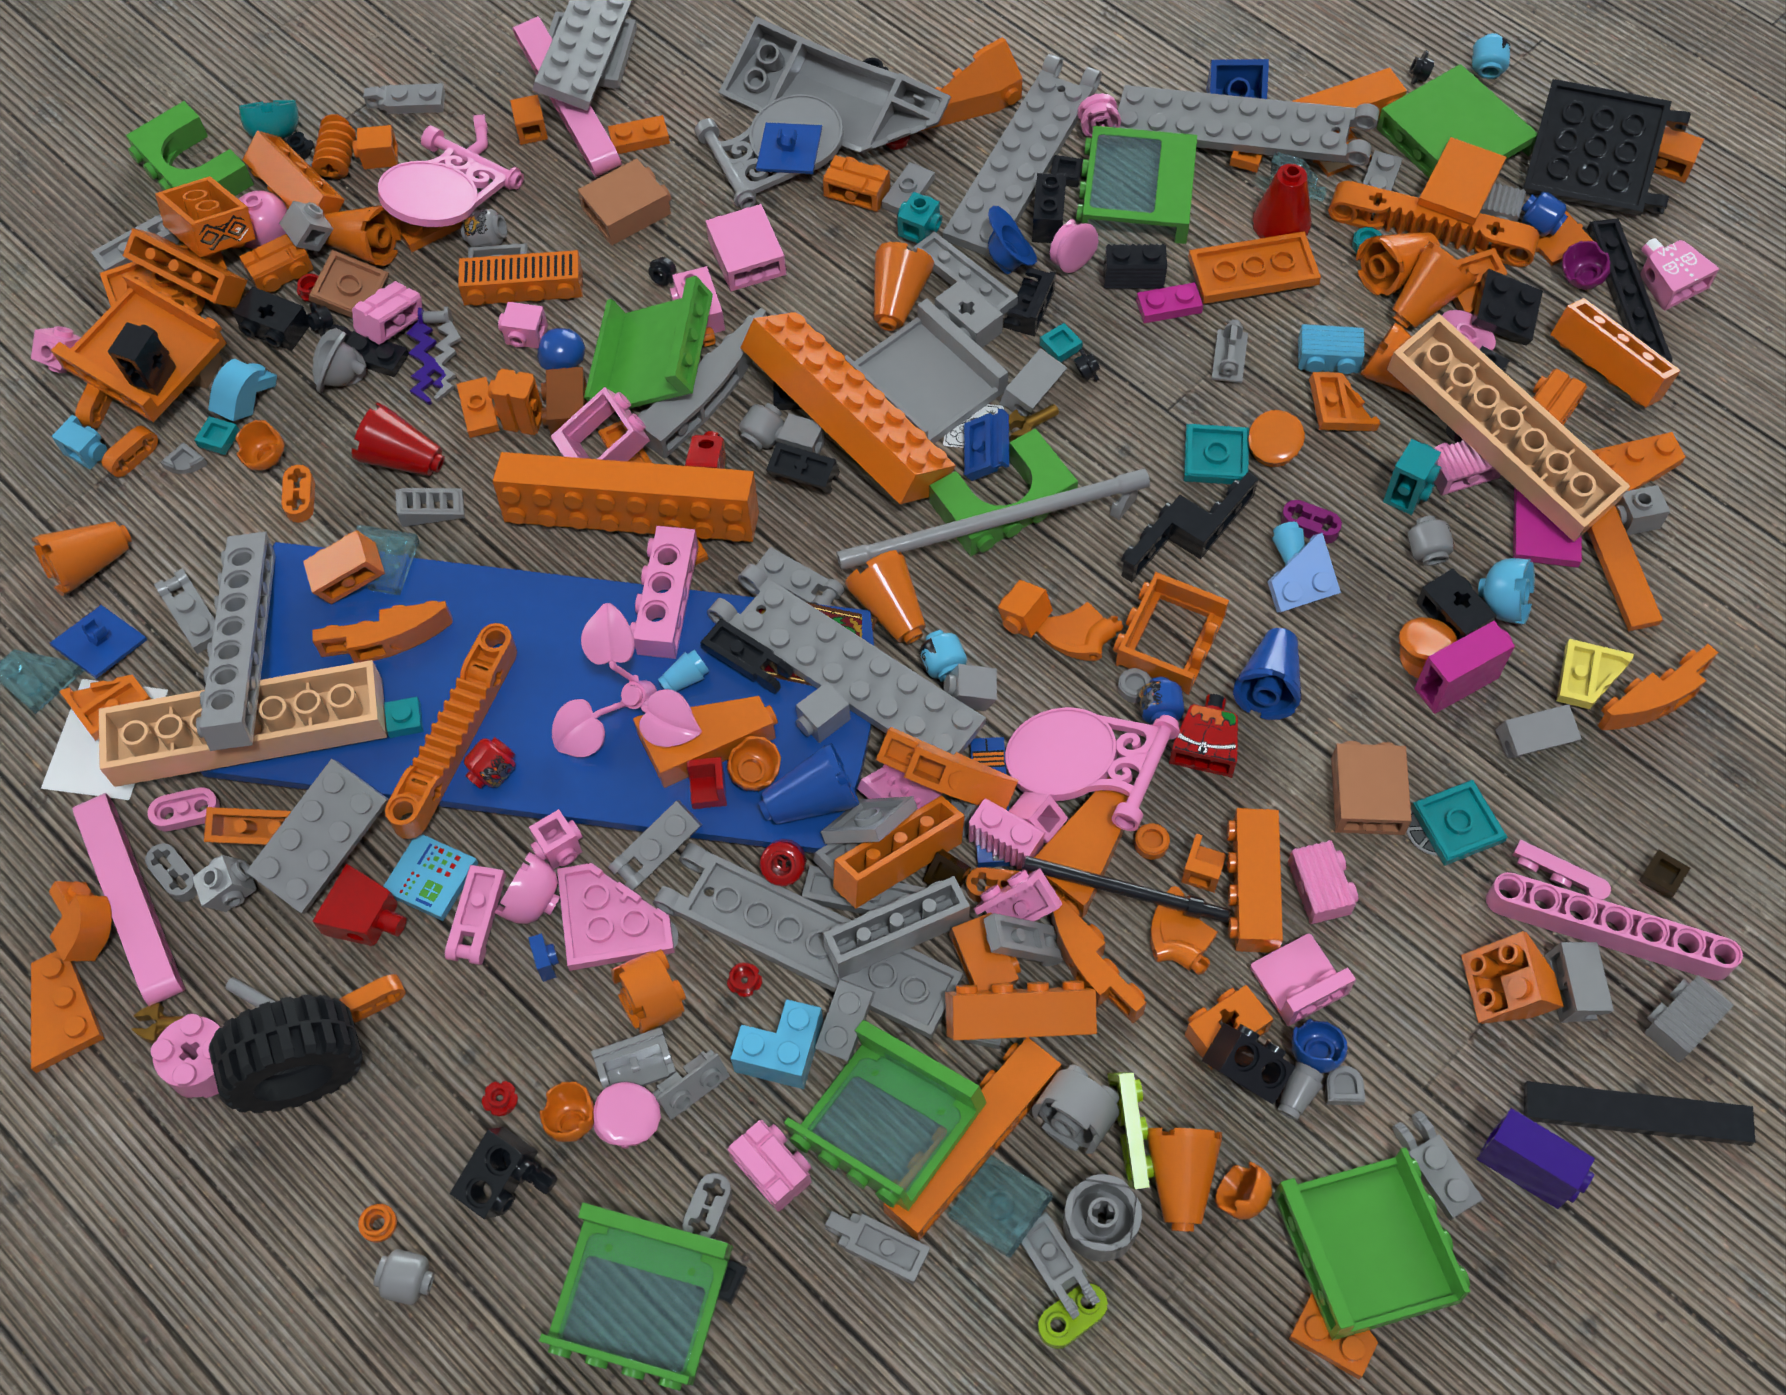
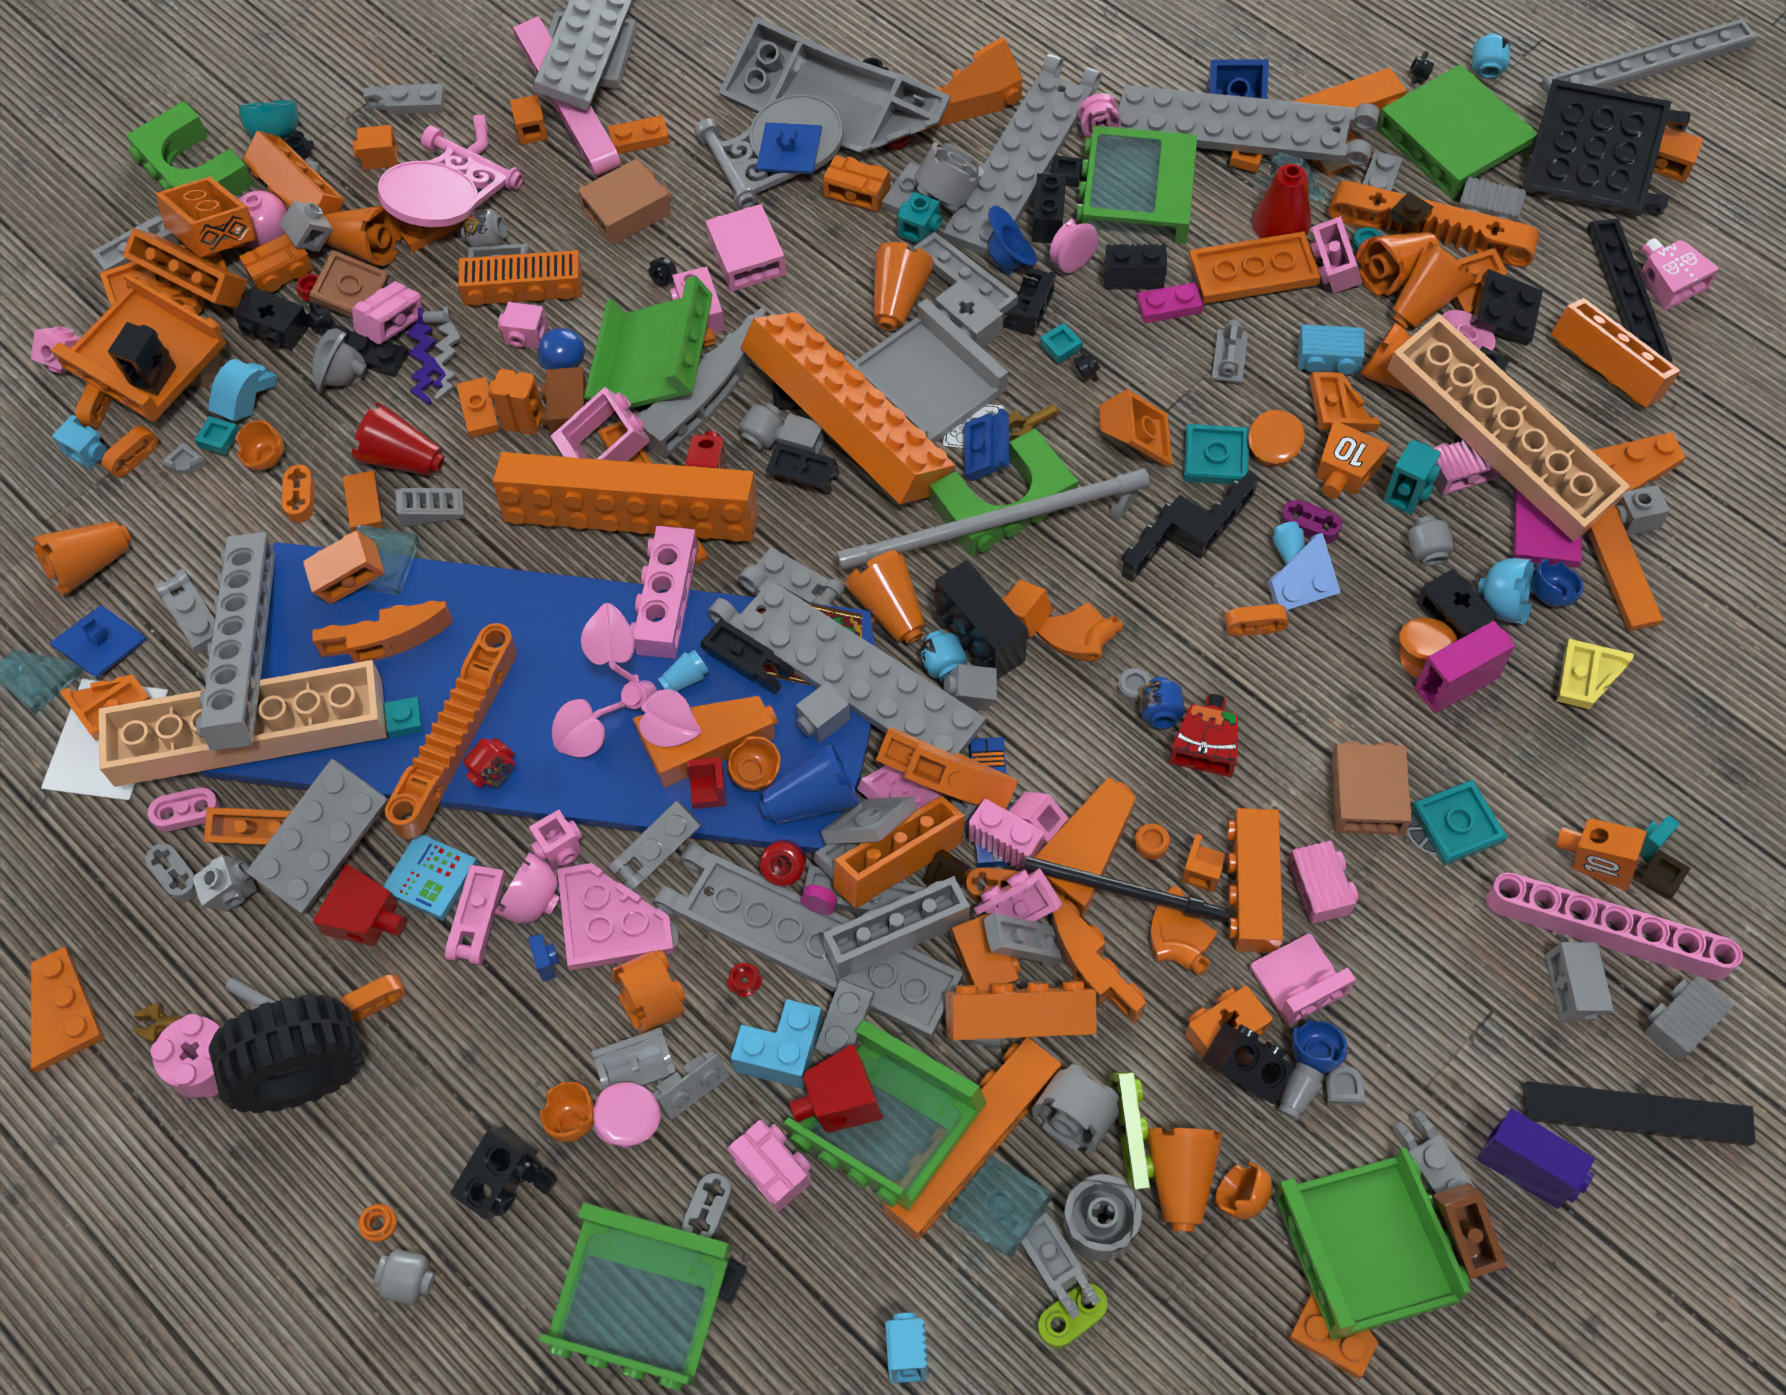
orange brick [49,881,112,961] -> none
bright pink beam [72,793,185,1006] -> none
orange piece [311,114,356,179] -> none
red plate [482,1081,518,1116] -> none
light grey hinge [825,1211,930,1285] -> none
light grey hinge [999,348,1067,417] -> none
bright pink piece [1005,707,1180,831] -> none
orange window [1113,572,1229,695] -> none
blue cone [1233,628,1301,720] -> none
orange tile [1417,137,1507,225] -> none
orange slope [1461,931,1564,1024] -> none
light grey hinge [1495,704,1582,759] -> none
bright pink plate [1512,840,1611,900] -> none
blue head [1521,192,1568,237] -> none
orange brick [1533,368,1587,425] -> none
orange piece [1536,211,1593,266] -> none
magenta hair [1562,241,1610,290] -> none
orange slope [1597,644,1719,730] -> none
none -> orange tile [343,470,384,532]
none -> red torso [789,1044,883,1133]
none -> dark pink tile [800,885,838,915]
none -> medium azure brick [885,1313,929,1384]
none -> light grey brick [915,142,984,211]
none -> black brick [934,560,1028,680]
none -> orange slope [1099,389,1173,467]
none -> orange beam [1224,604,1289,636]
none -> bright pink brick [1311,216,1362,294]
none -> orange torso [1316,420,1390,498]
none -> dark brown plate [1389,192,1434,232]
none -> dark orange brick [1433,1183,1507,1279]
none -> blue hair [1532,558,1583,607]
none -> light grey tile [1541,19,1758,95]
none -> orange torso [1556,818,1647,891]
none -> teal plate [1640,815,1680,860]

